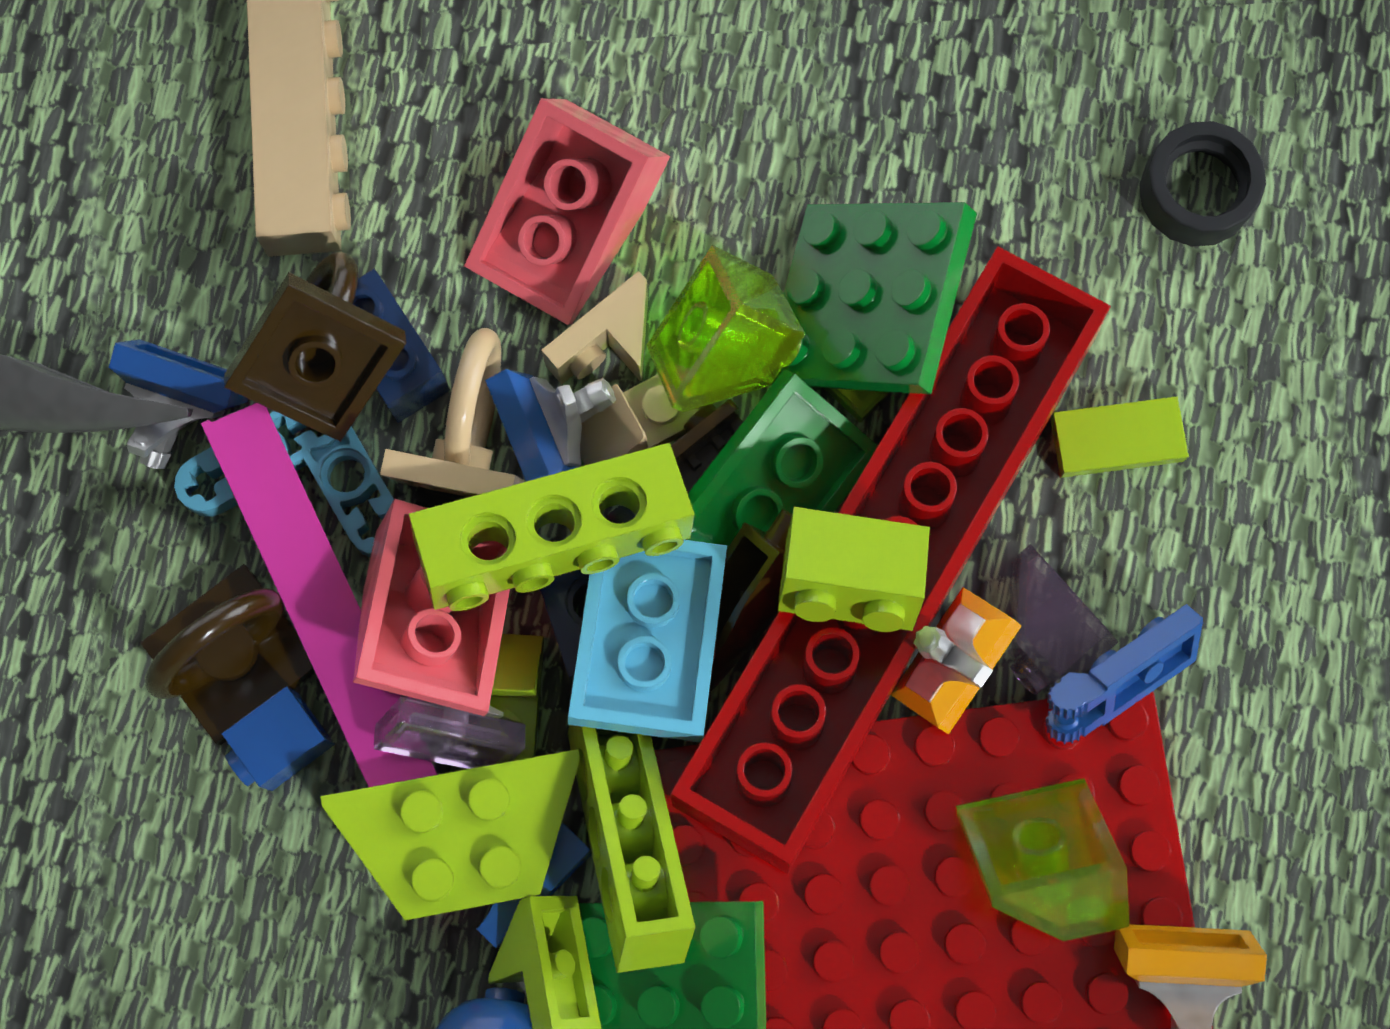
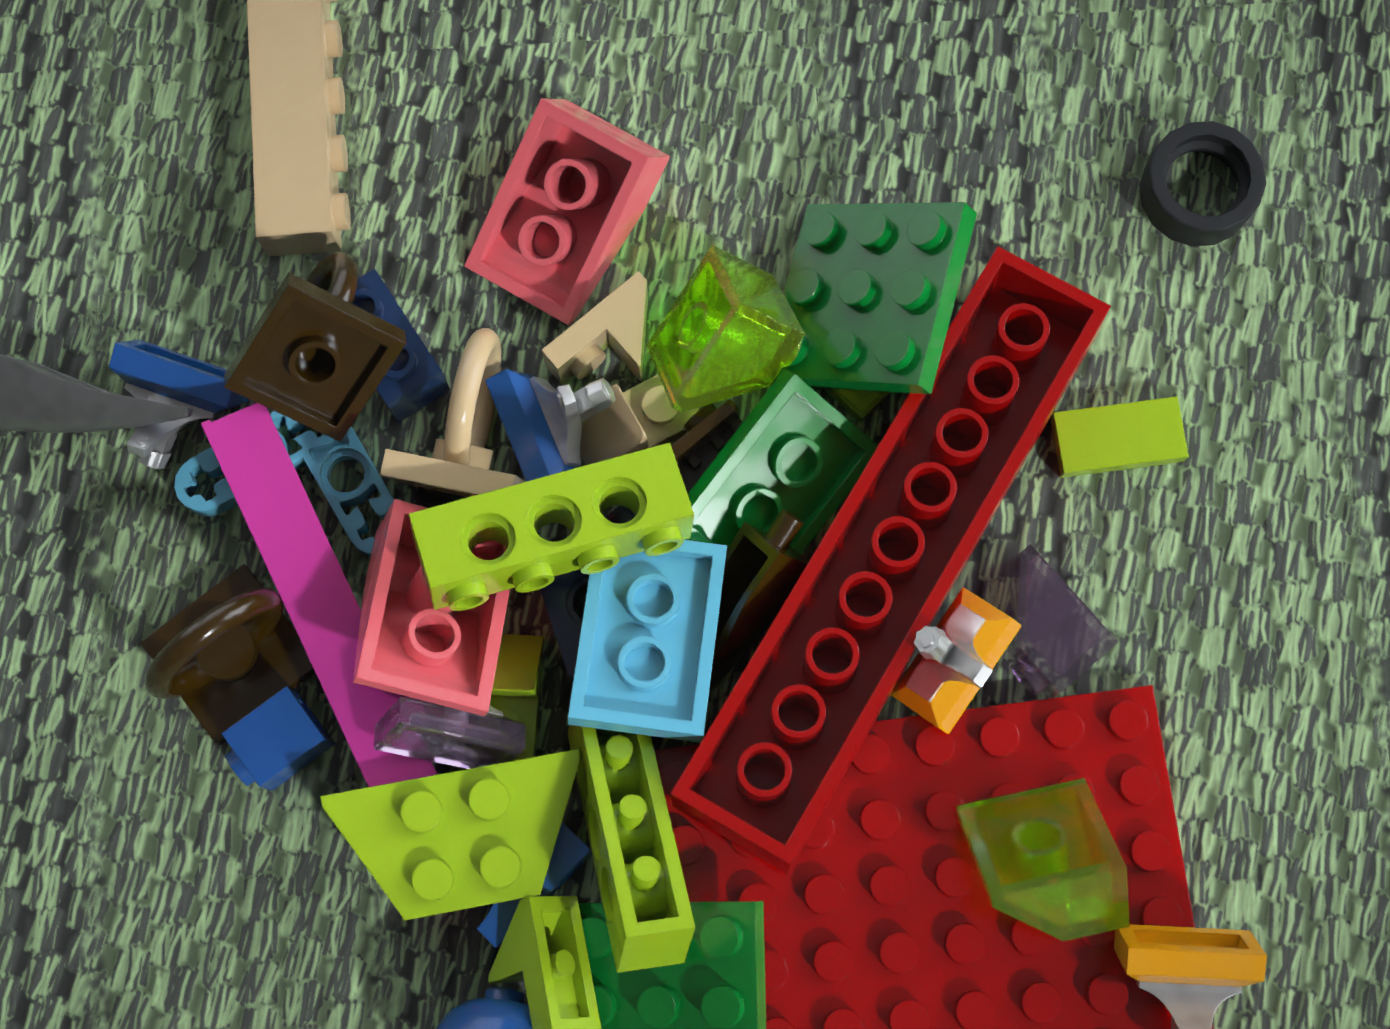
lime brick [778,507,930,632] -> none
blue hinge [1045,604,1203,744] -> none

